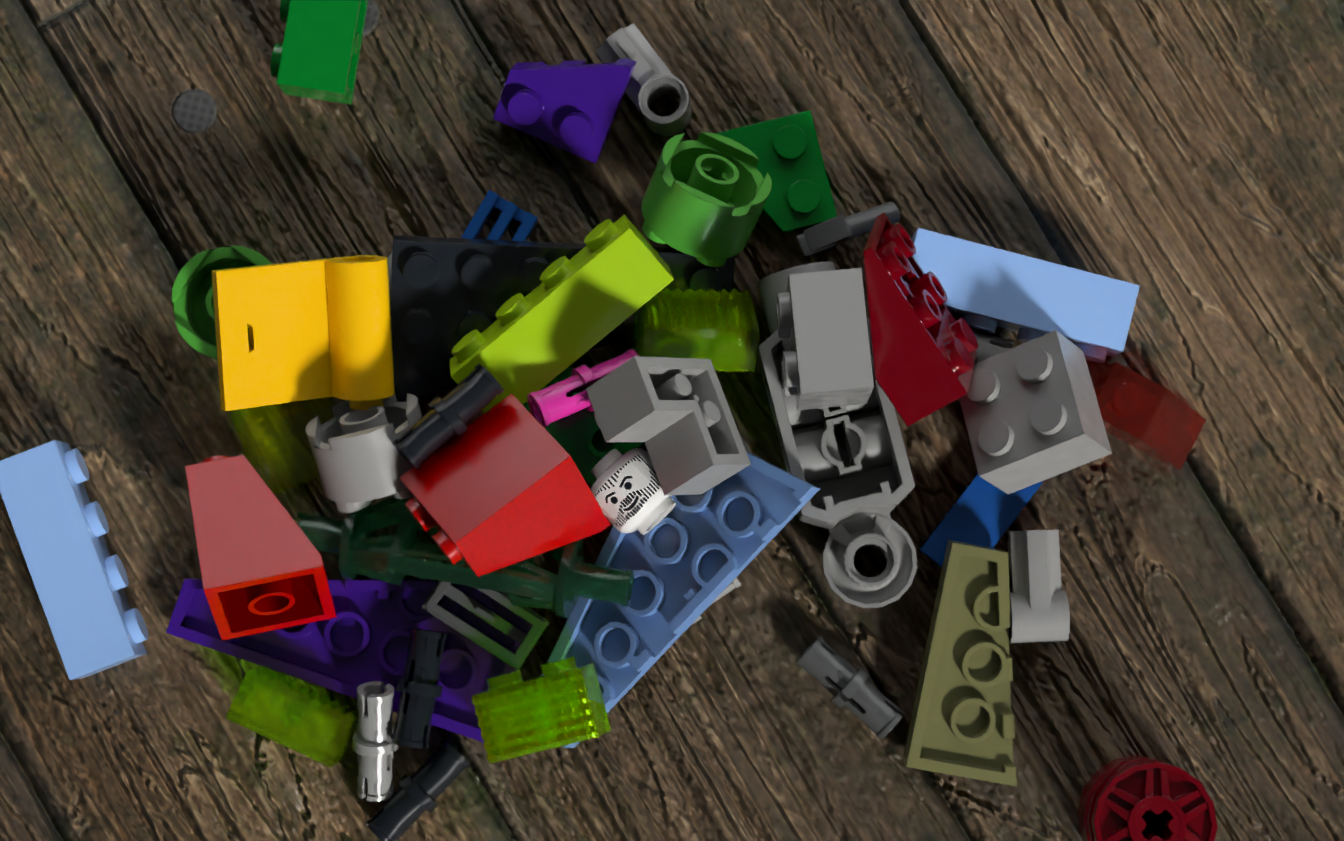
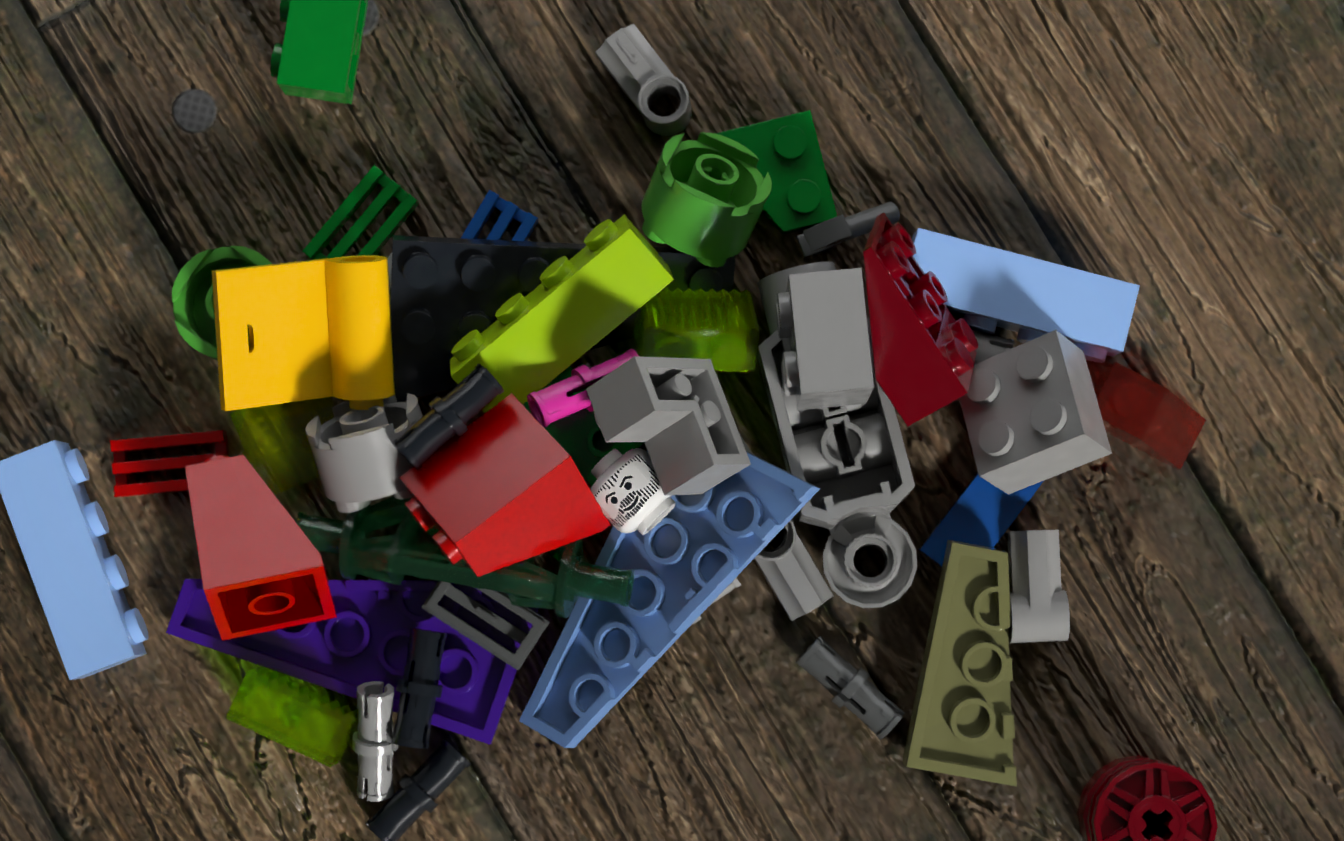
clear neon green brick [472,656,611,764] -> none
dark purple wing [493,58,636,164] -> none
none -> red tile [110,430,228,498]
none -> green tile [302,165,419,260]
none -> light grey piece [754,520,834,621]

